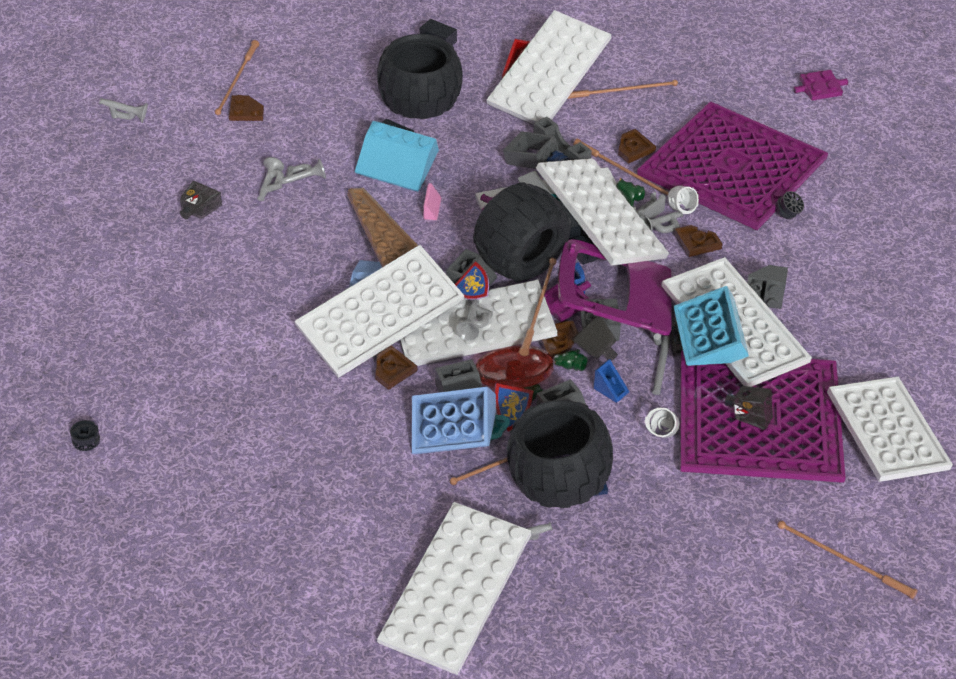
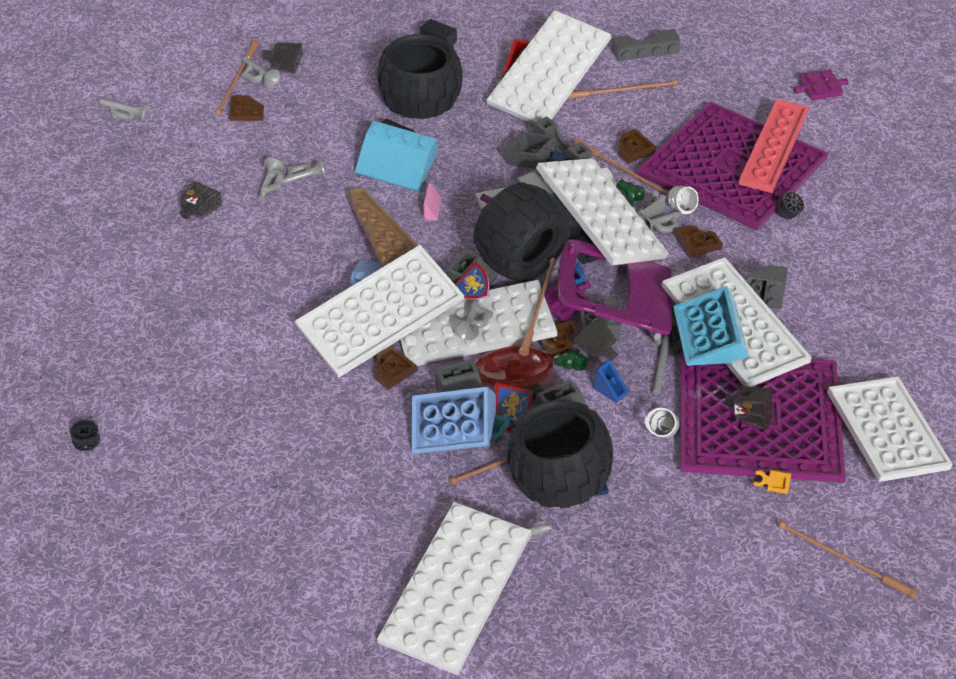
none -> light grey piece [241,57,280,88]
none -> clear smoke torso [263,43,303,74]
none -> dark grey arch [612,29,681,61]
none -> coral plate [739,99,809,193]
none -> light orange plate [754,469,791,494]

